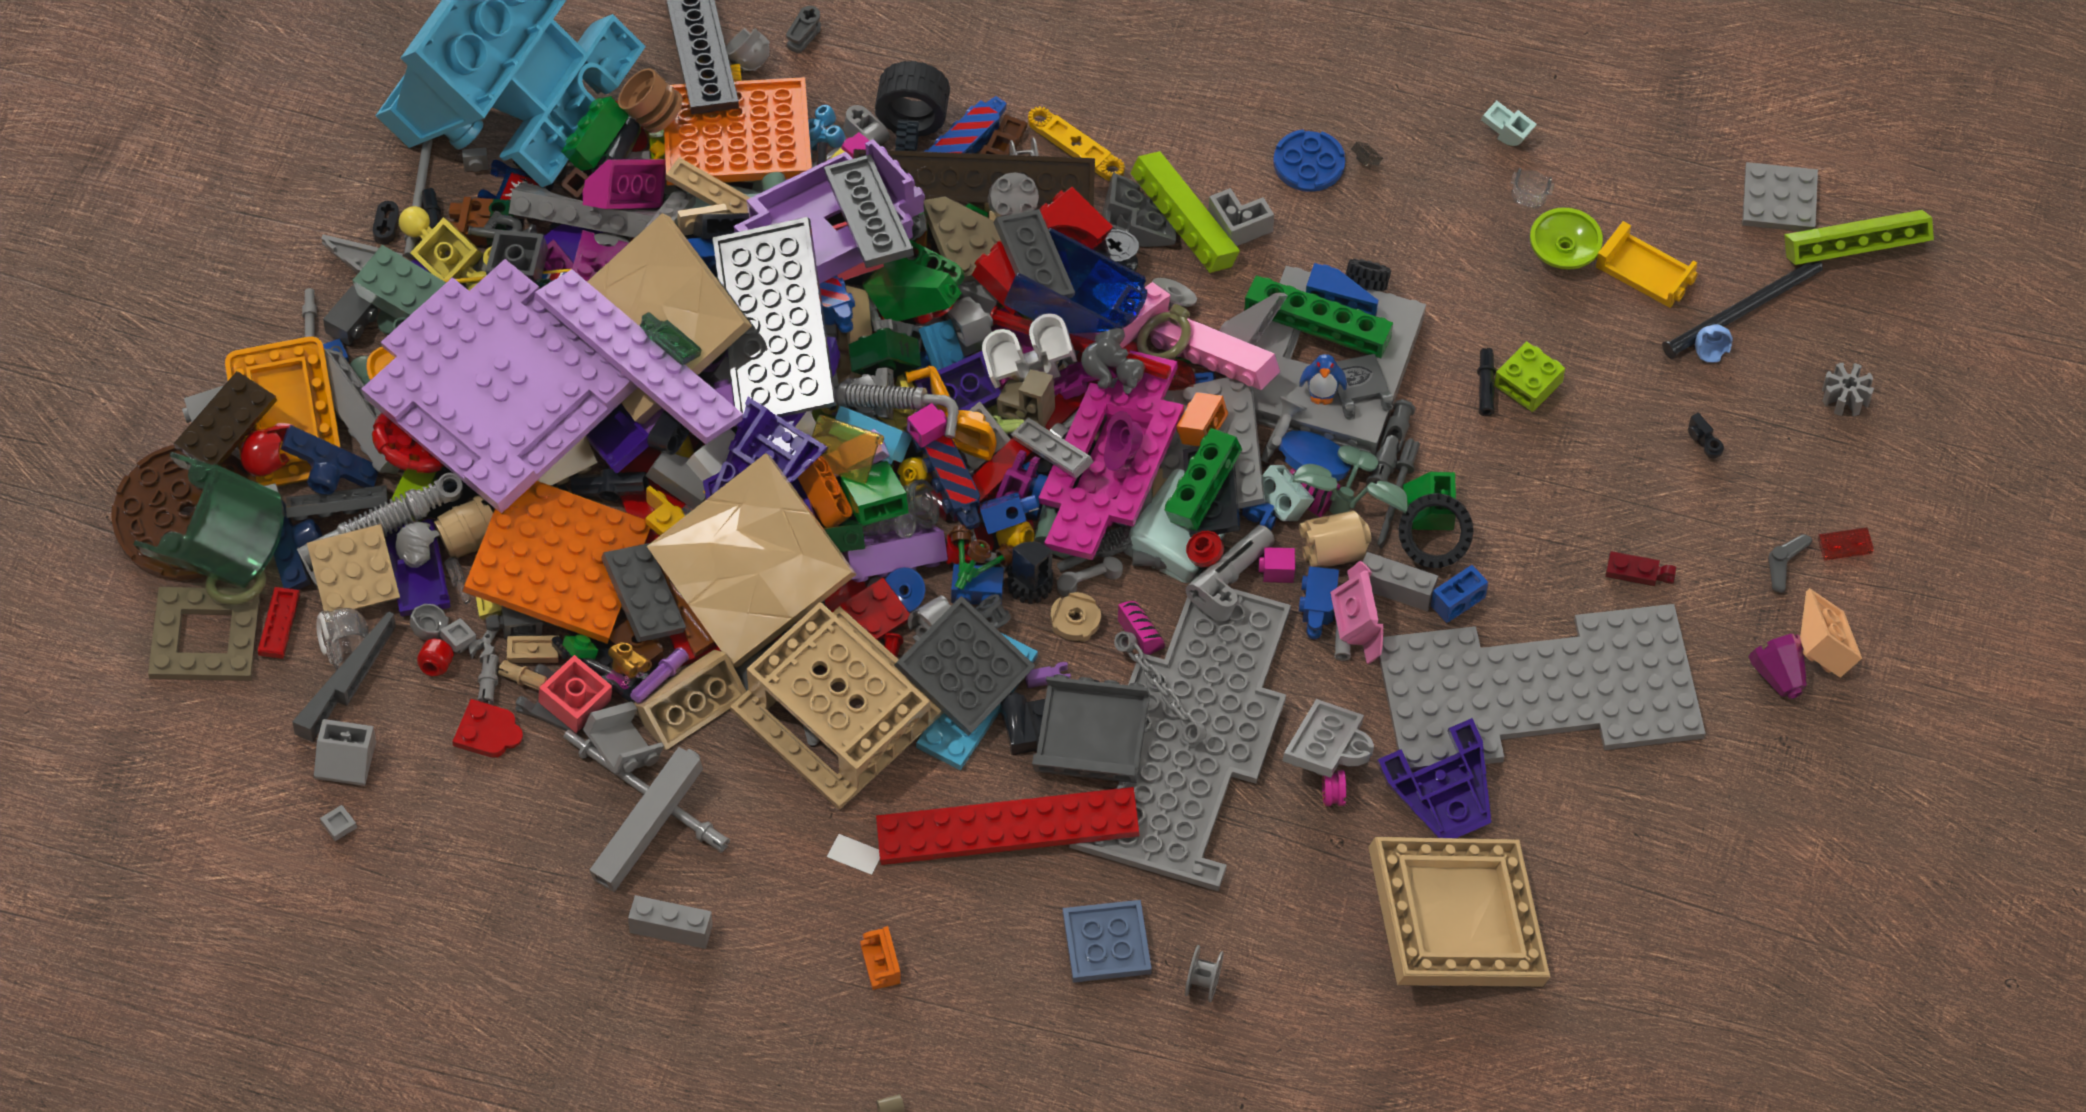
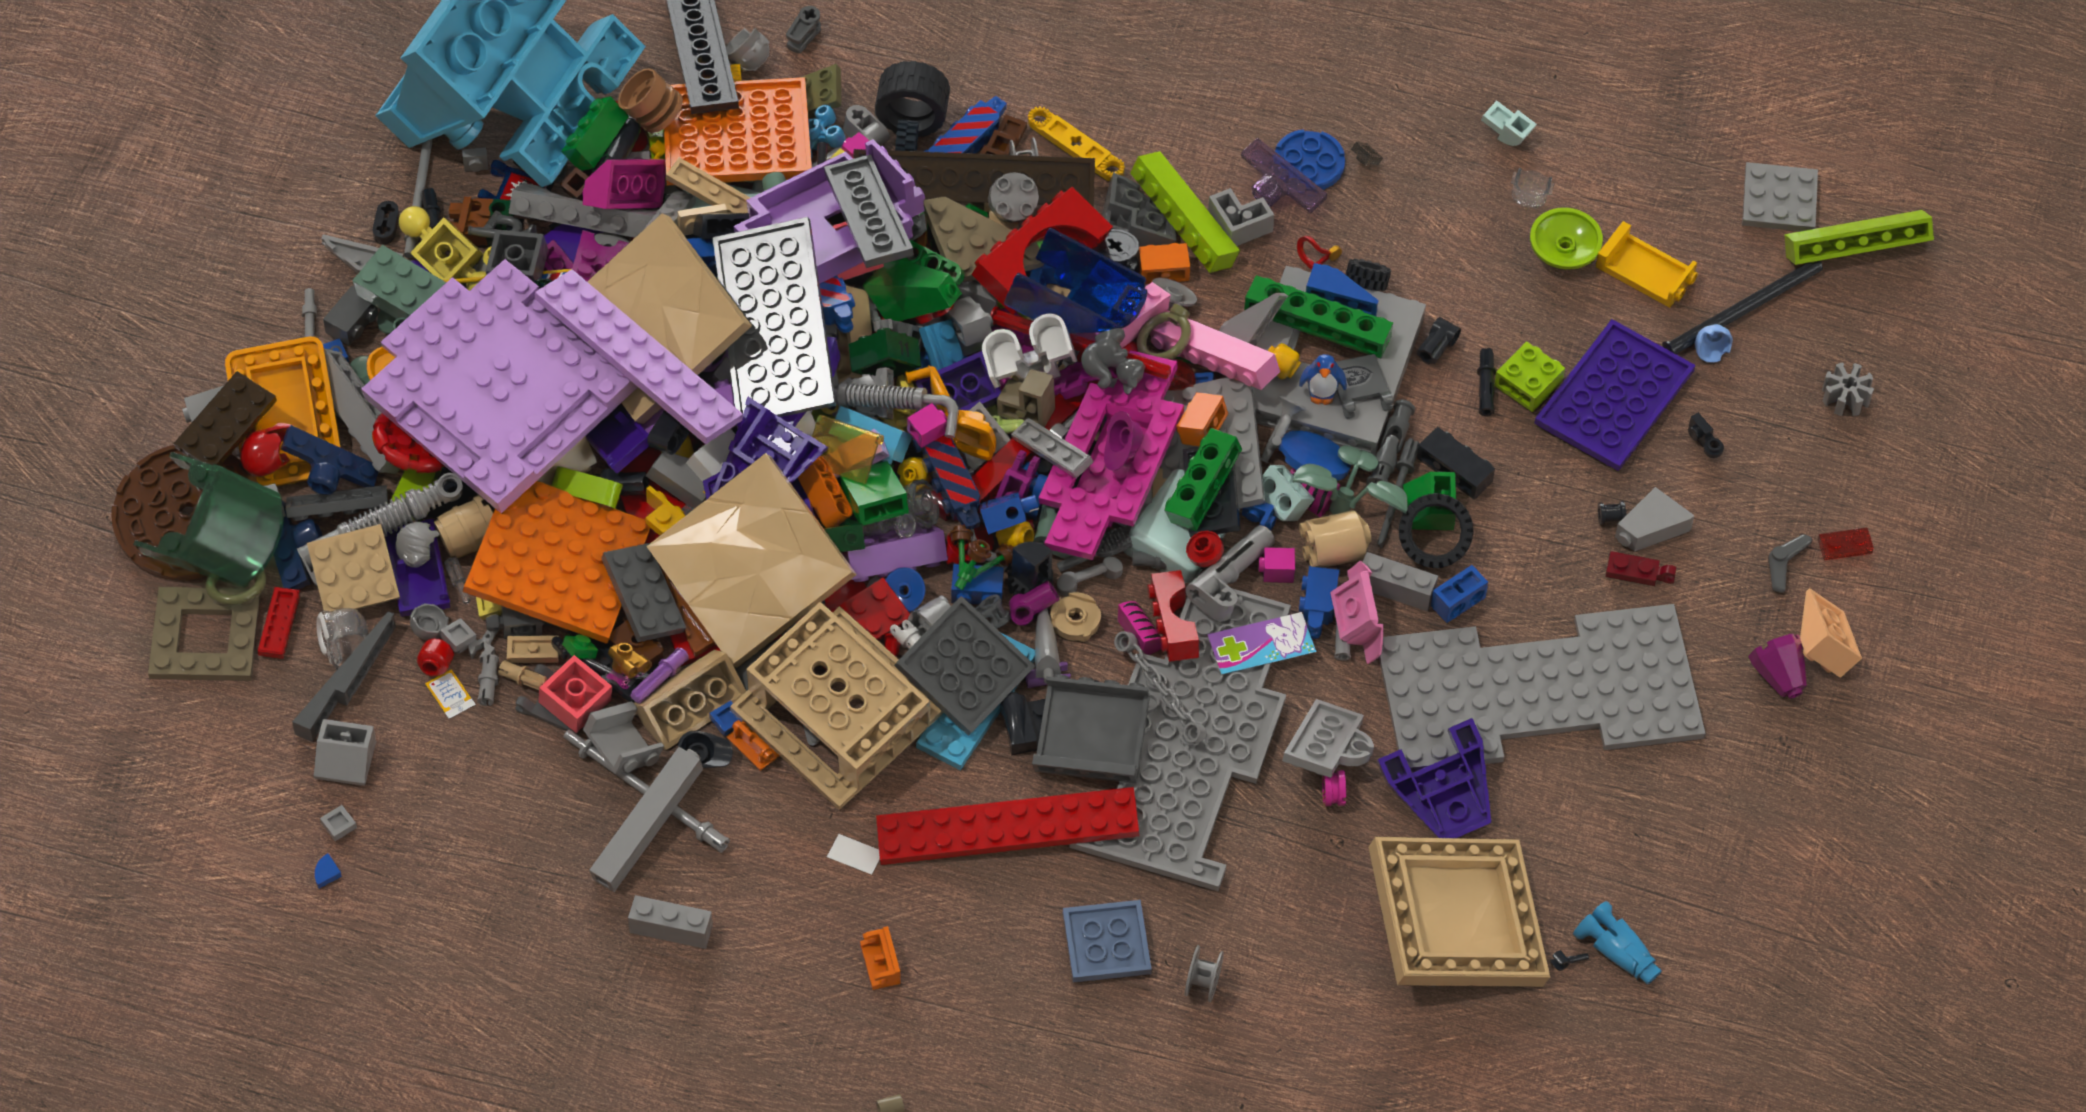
red plate [452,699,523,758] -> none
clear green hinge [640,312,701,366] -> none
dark grey plate [993,209,1075,306] -> none
none -> blue tile [315,853,342,889]
none -> white sticker [425,669,476,719]
none -> lime beam [551,466,623,509]
none -> black cap [678,731,733,769]
none -> blue plate [709,700,742,736]
none -> orange hinge [727,720,780,771]
none -> olive plate [800,64,841,119]
none -> white piece [890,620,922,649]
none -> magenta piece [1009,580,1059,625]
none -> light grey piece [1035,608,1061,684]
none -> orange brick [1138,243,1190,284]
none -> arch [1147,570,1199,662]
none -> sticker [1207,612,1316,674]
none -> clear purple plate [1241,137,1327,213]
none -> yellow head [1268,343,1301,379]
none -> red piece [1297,236,1342,270]
none -> black piece [1417,317,1461,365]
none -> black brick [1417,426,1495,500]
none -> dark purple plate [1534,319,1696,471]
none -> black hand [1550,950,1589,971]
none -> dark azure piece [1573,901,1662,985]
none -> black bush [1597,501,1626,525]
none -> light grey slope [1615,487,1694,552]

